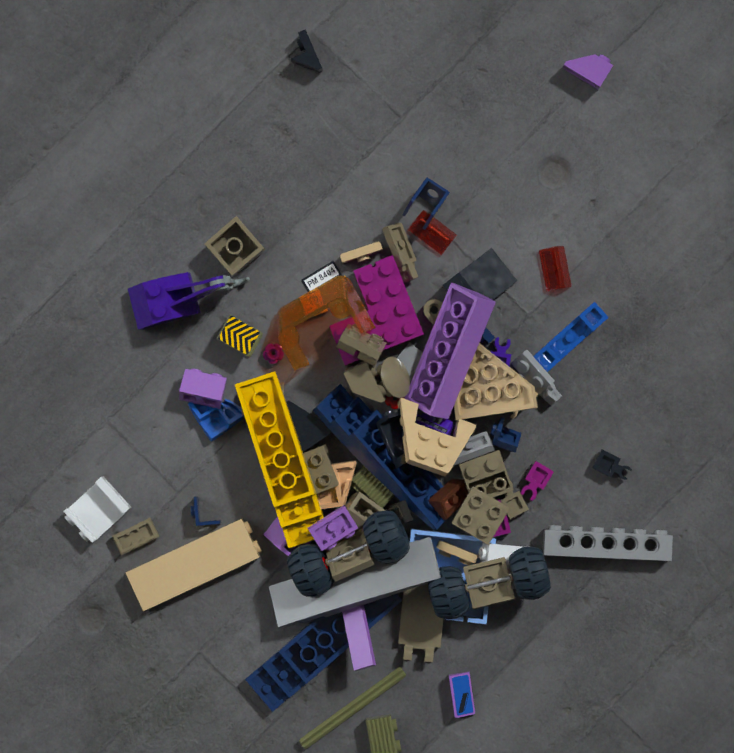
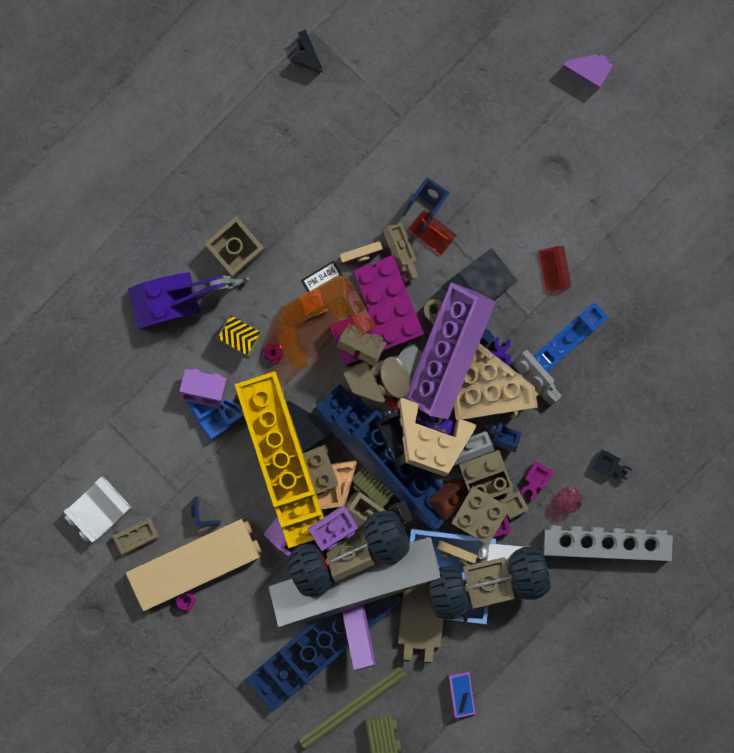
none -> magenta plate [175,591,196,611]
none -> clear pink gear [555,487,583,513]

